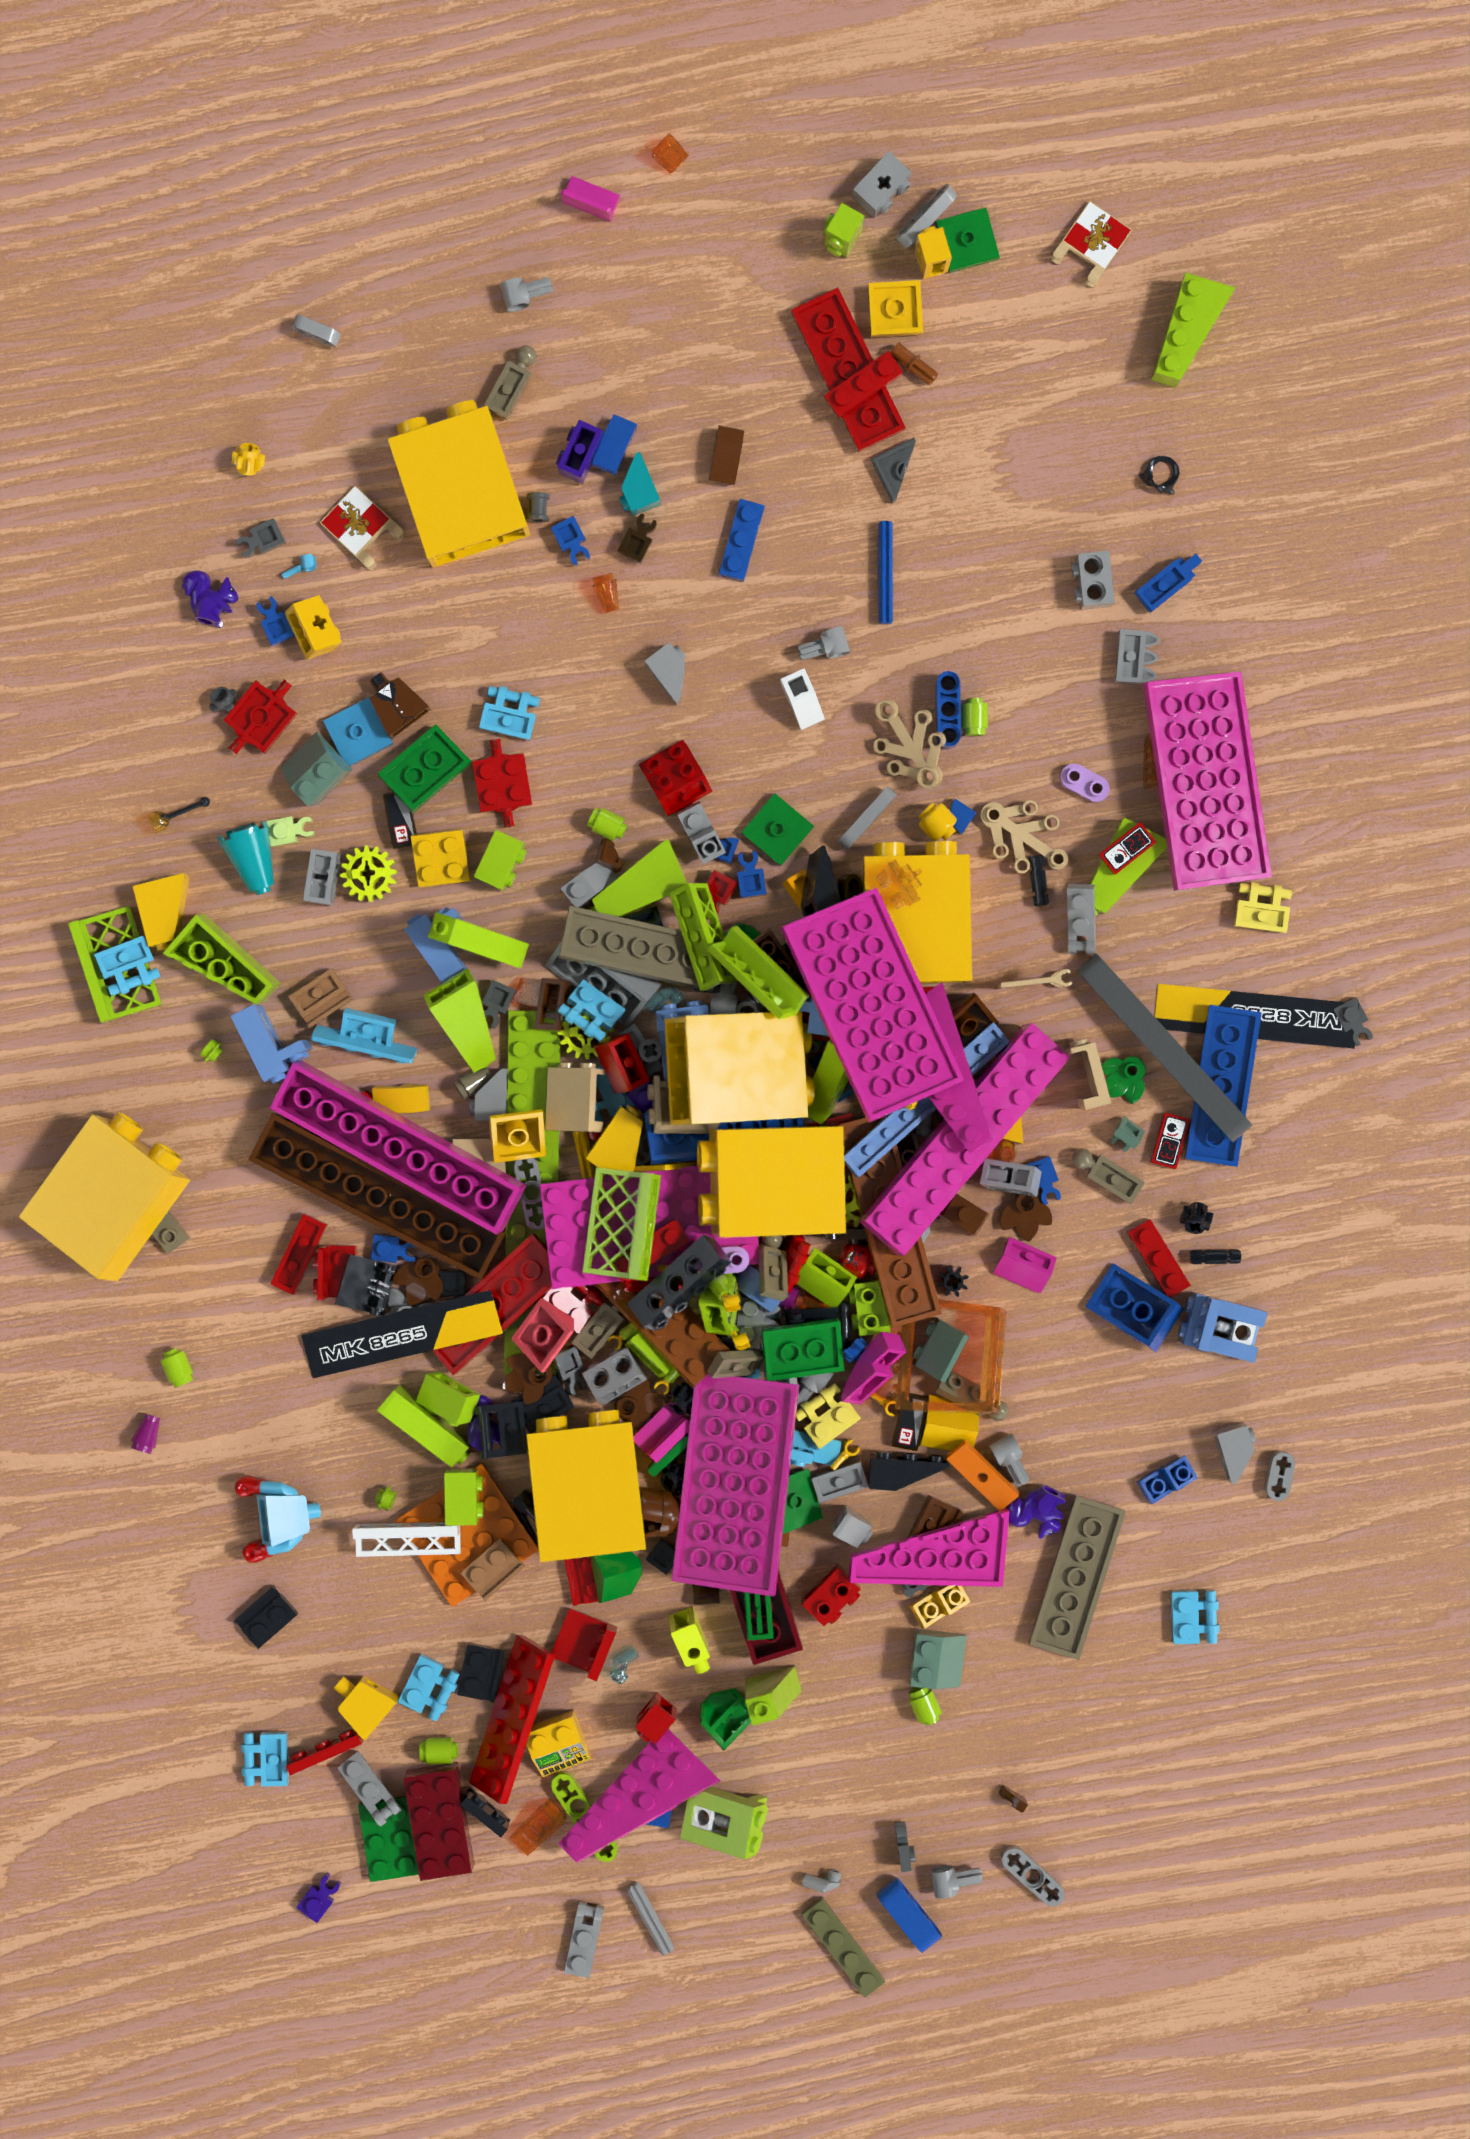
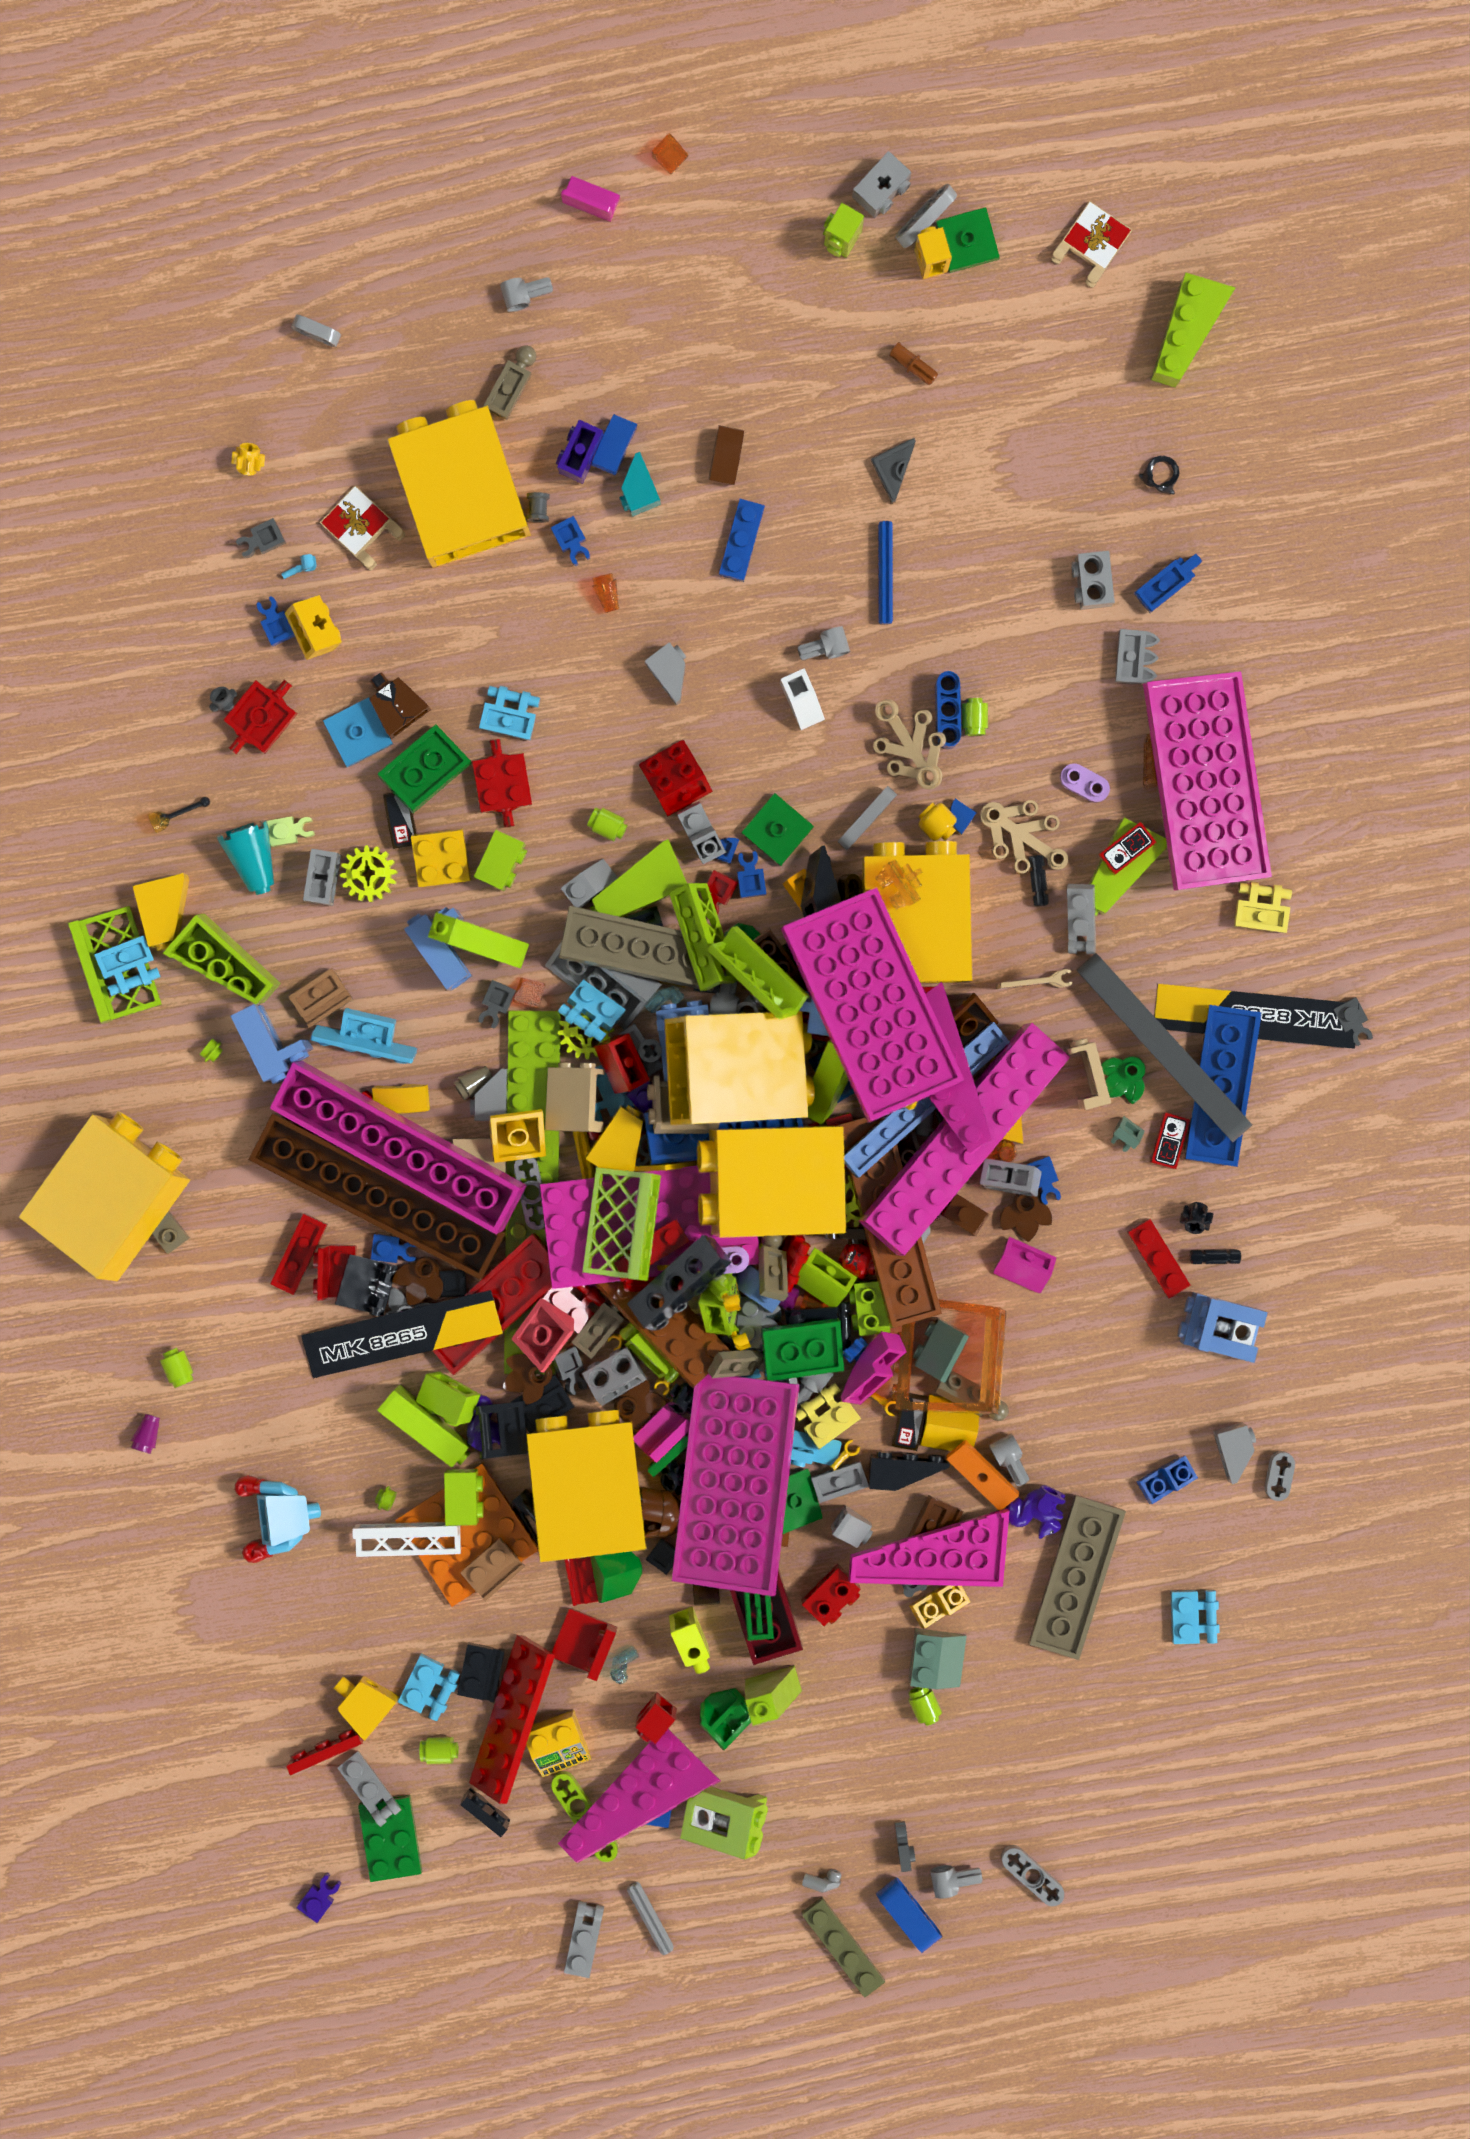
dark purple animal [182,570,239,628] -> none
black plate [234,1585,298,1649] -> none
medium azure plate [241,1732,289,1787] -> none
sand green slope [281,732,353,807] -> none
dark red brick [404,1762,475,1881] -> none
lime slope [423,968,496,1073] -> none
clear orange slope [509,1799,566,1856] -> none
reddish brown slope [534,978,572,1032] -> none
reddish brown tile [595,838,622,873] -> none
dark brown plate [617,514,657,564] -> none
red plate [791,287,906,453] -> none
red plate [824,350,903,419] -> none
yellow plate [868,280,923,338] -> none
black gear [937,1265,969,1297] -> none
reddish brown tile [999,1785,1028,1812] -> none
dark tan plate [1072,1148,1145,1204] -> none
blue slope [1085,1263,1184,1353] -> none

